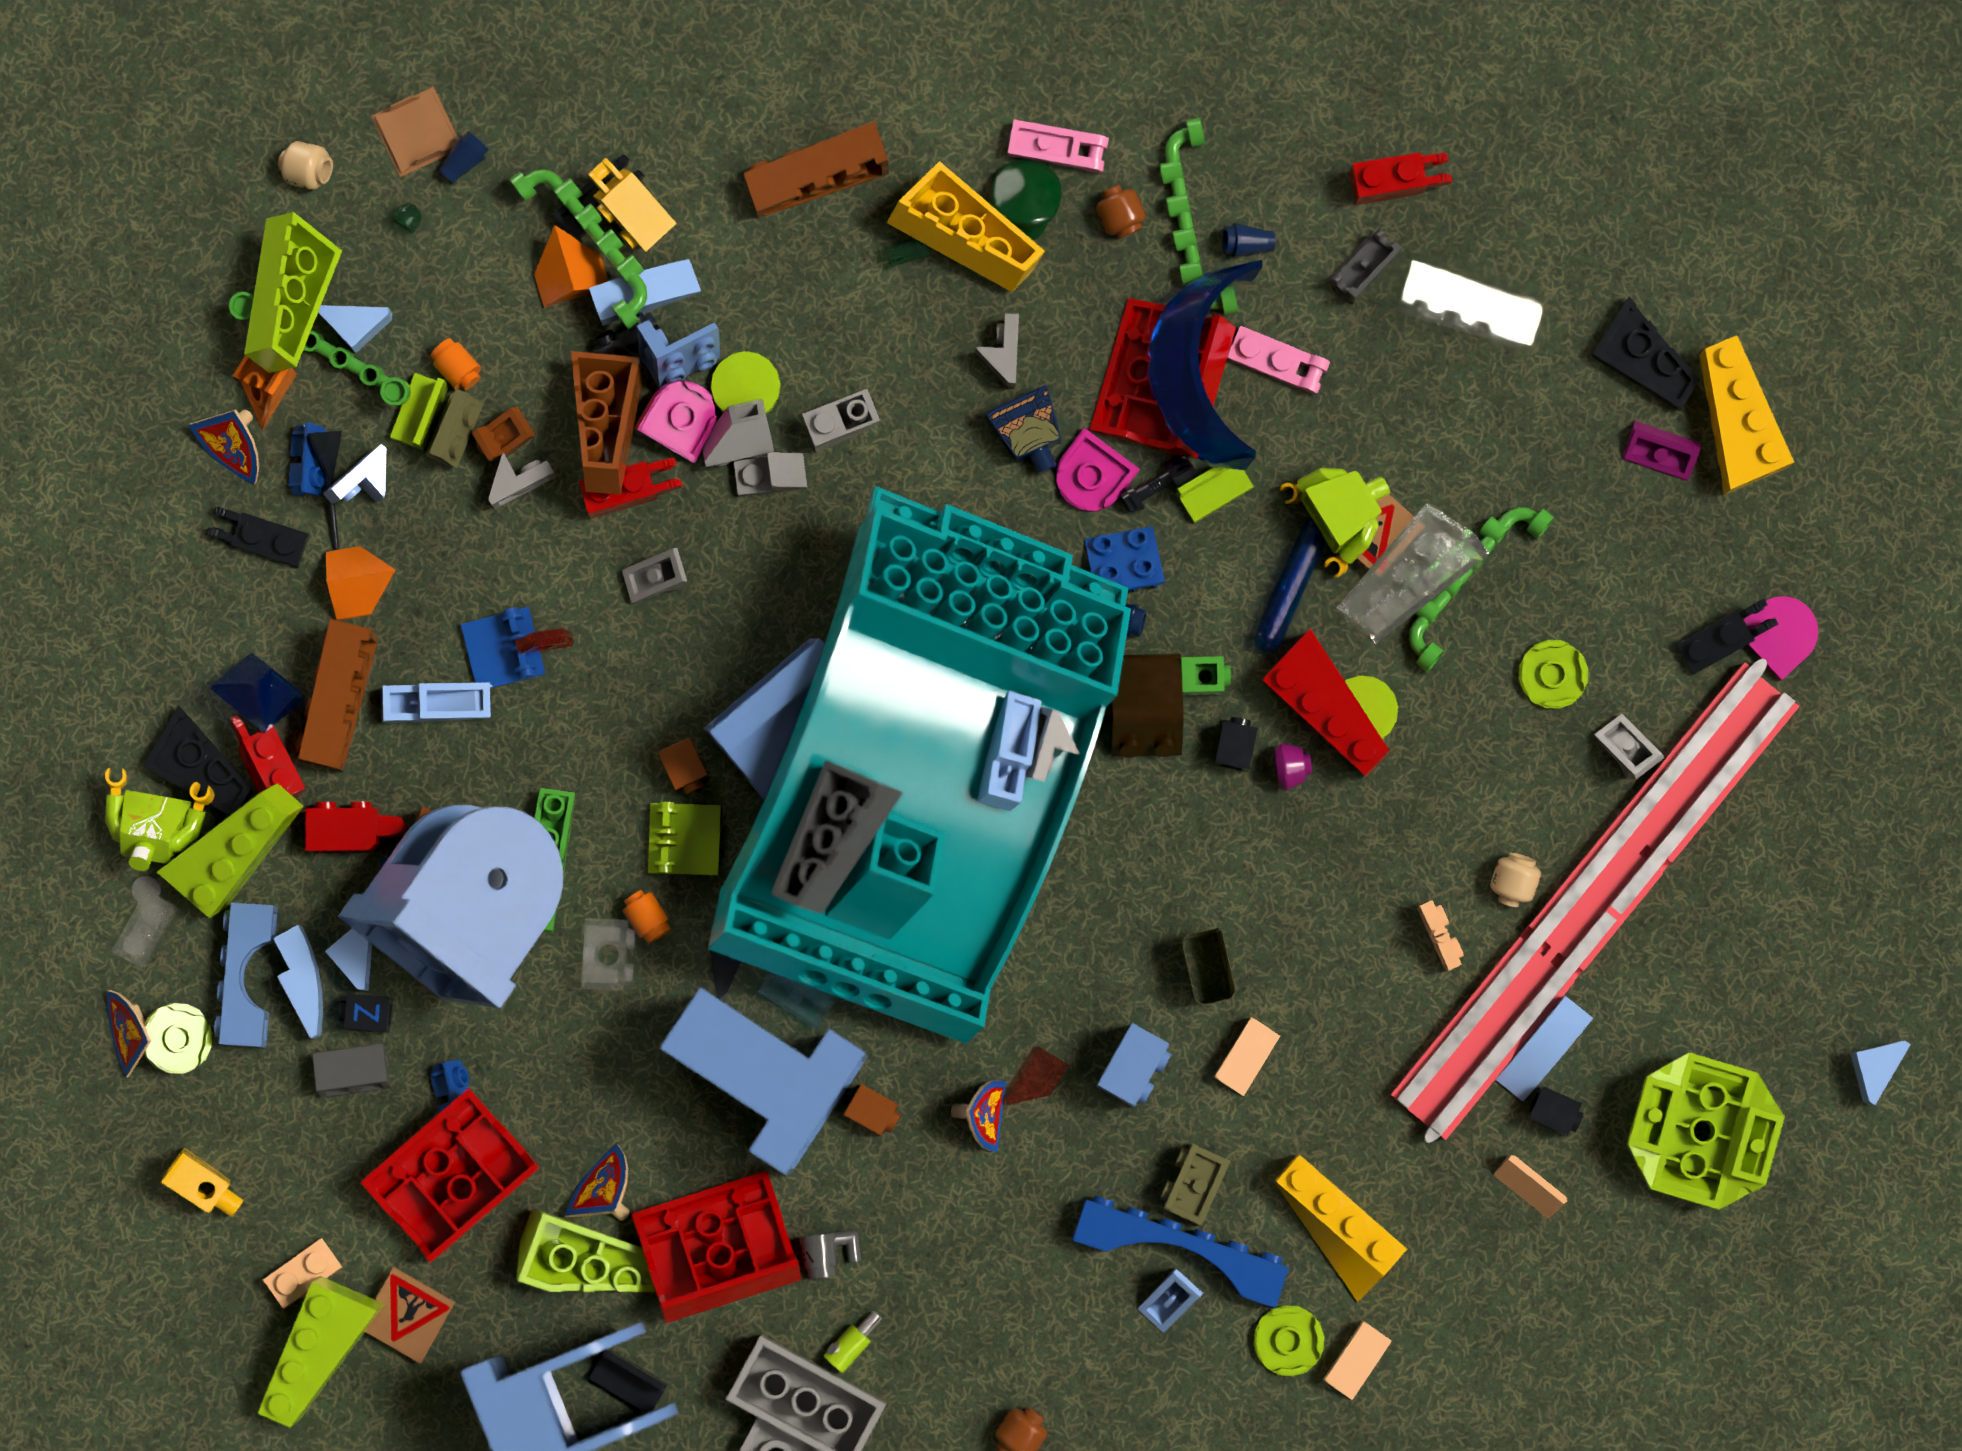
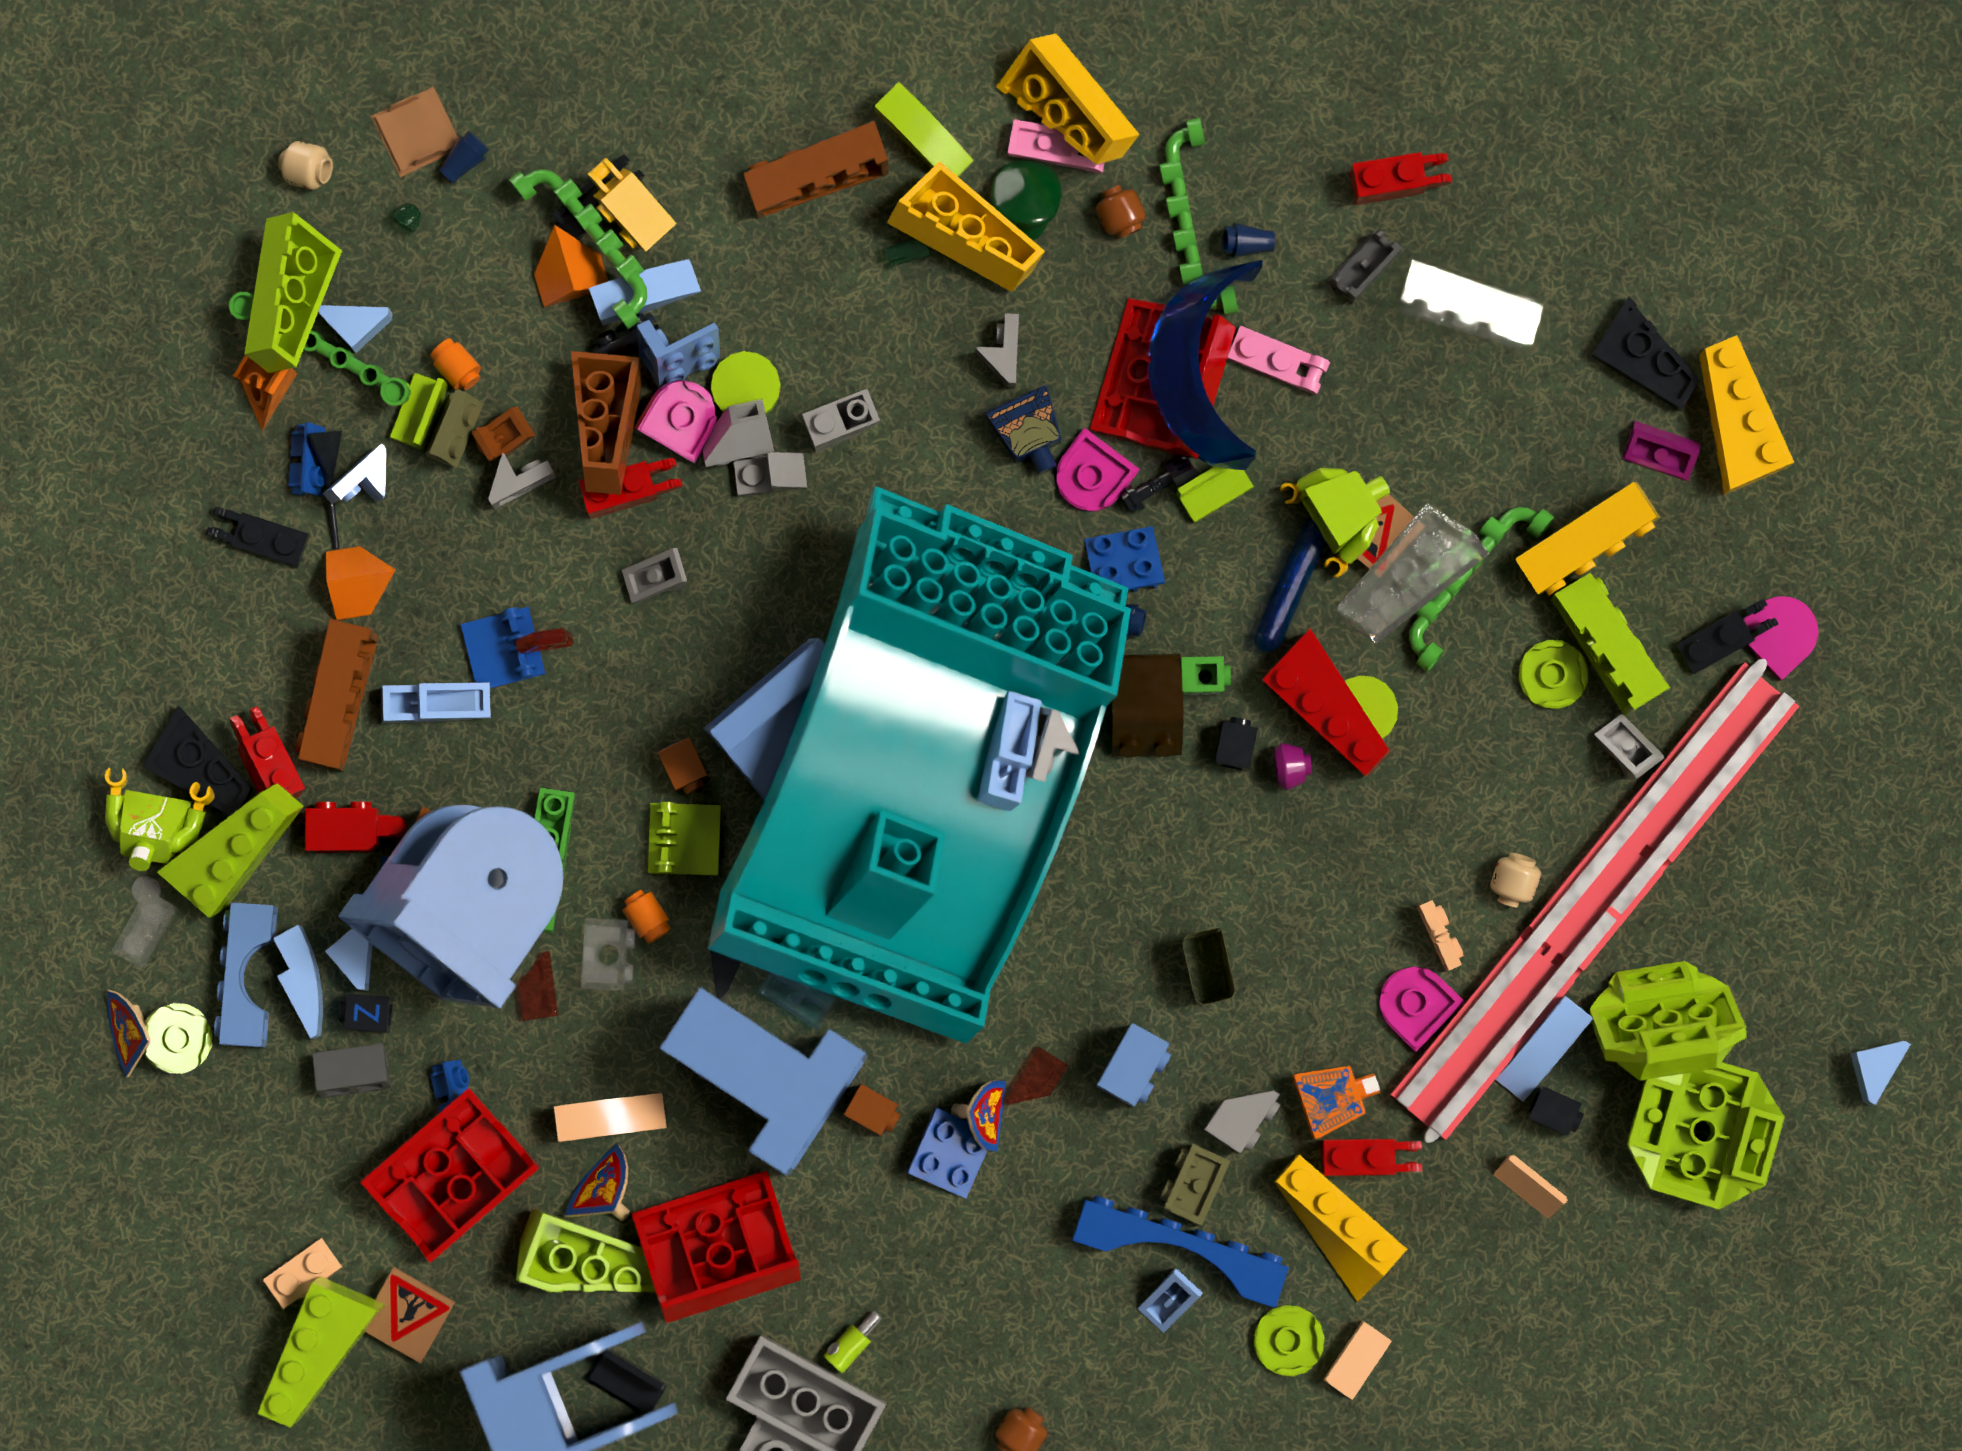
yellow torso [162,1147,243,1217] -> none
shield [188,409,259,484] -> none
clear blue slope [210,653,305,733] -> none
dark grey wedge [771,760,903,914] -> none
dark grey piece [799,1230,862,1279] -> none
light nougat slope [1214,1017,1280,1096] -> none
none -> clear red tile [519,951,559,1021]
none -> light nougat slope [554,1093,667,1142]
none -> lime slope [874,82,974,177]
none -> hinge [907,1107,988,1199]
none -> yellow wedge [996,34,1140,165]
none -> light grey slope [1204,1091,1280,1154]
none -> torso [1292,1066,1380,1140]
none -> red hinge [1321,1139,1422,1176]
none -> dark pink tile [1379,967,1465,1052]
none -> yellow wedge [1515,482,1660,596]
none -> lime wedge [1551,573,1670,716]
none -> lime piece [1590,961,1746,1081]

